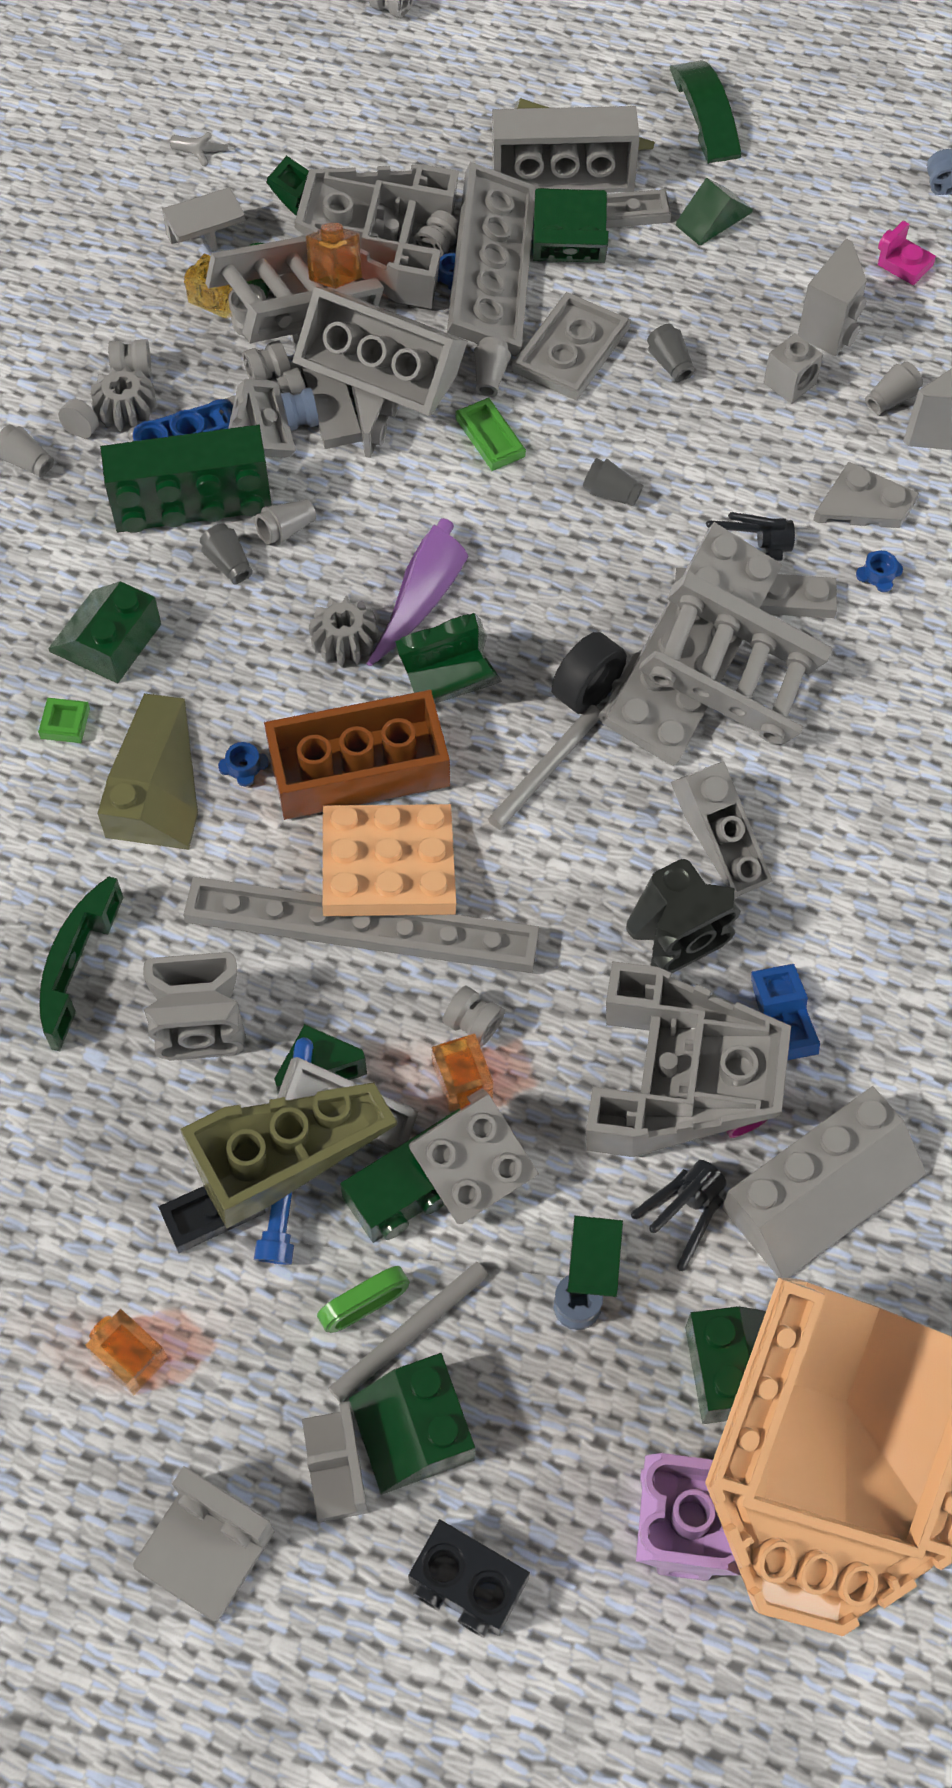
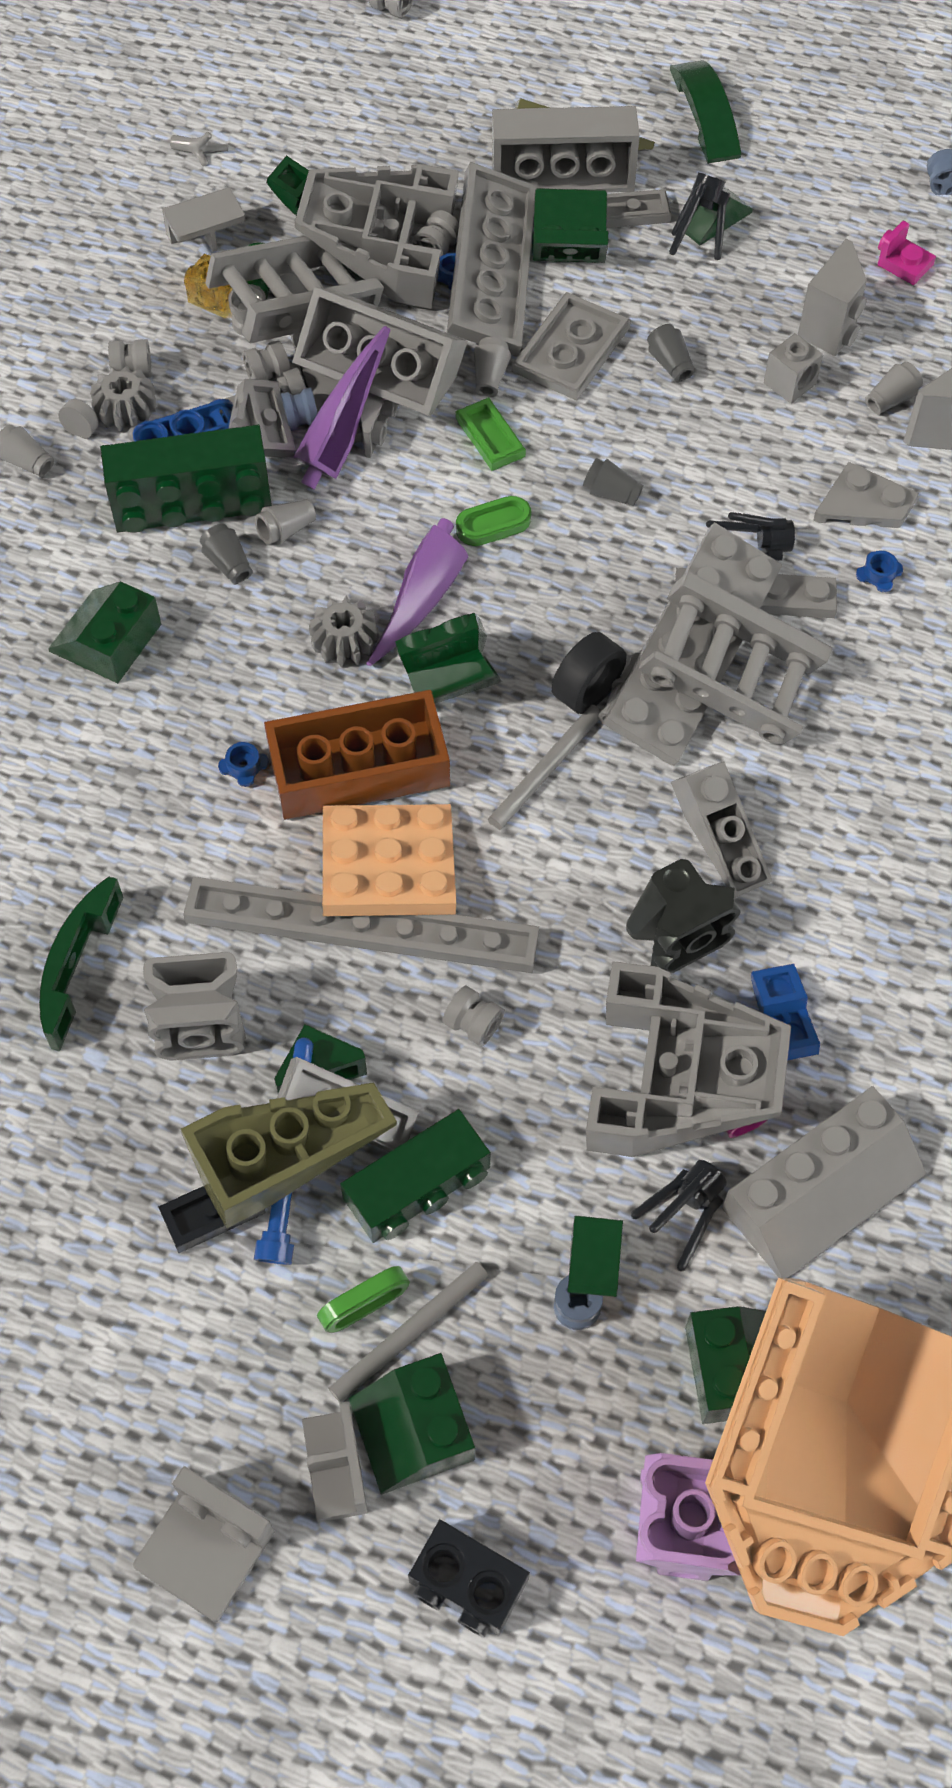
bright green tile [38,697,90,743] -> none
clear orange brick [85,1309,168,1396] -> none
olive wedge [97,693,198,850] -> none
clear orange brick [306,223,362,289] -> none
light grey bracket [409,1088,539,1224] -> none
clear orange brick [431,1033,493,1112] -> none
none -> medium lavender piece [294,326,391,490]
none -> bright green tile [456,496,531,546]
none -> black plant [669,172,730,260]

